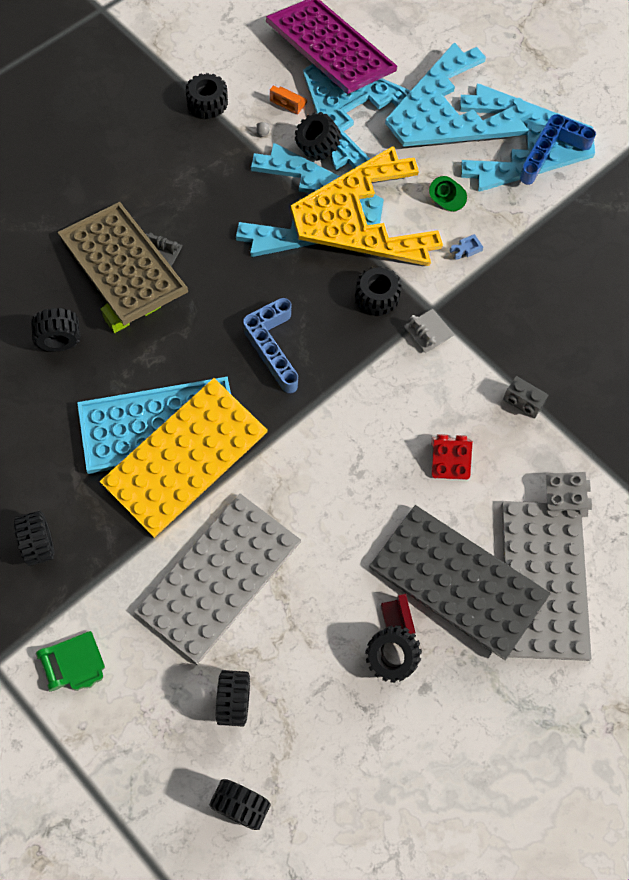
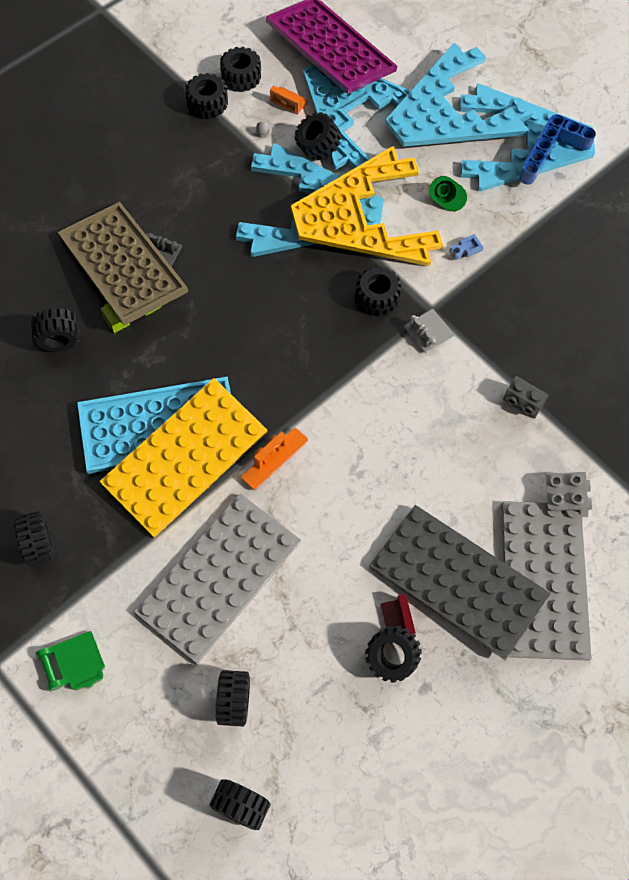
medium blue beam [243,298,298,393] -> none
red bracket [431,434,473,480] -> none
none -> black tyre [220,46,261,92]
none -> orange bracket [242,428,308,490]

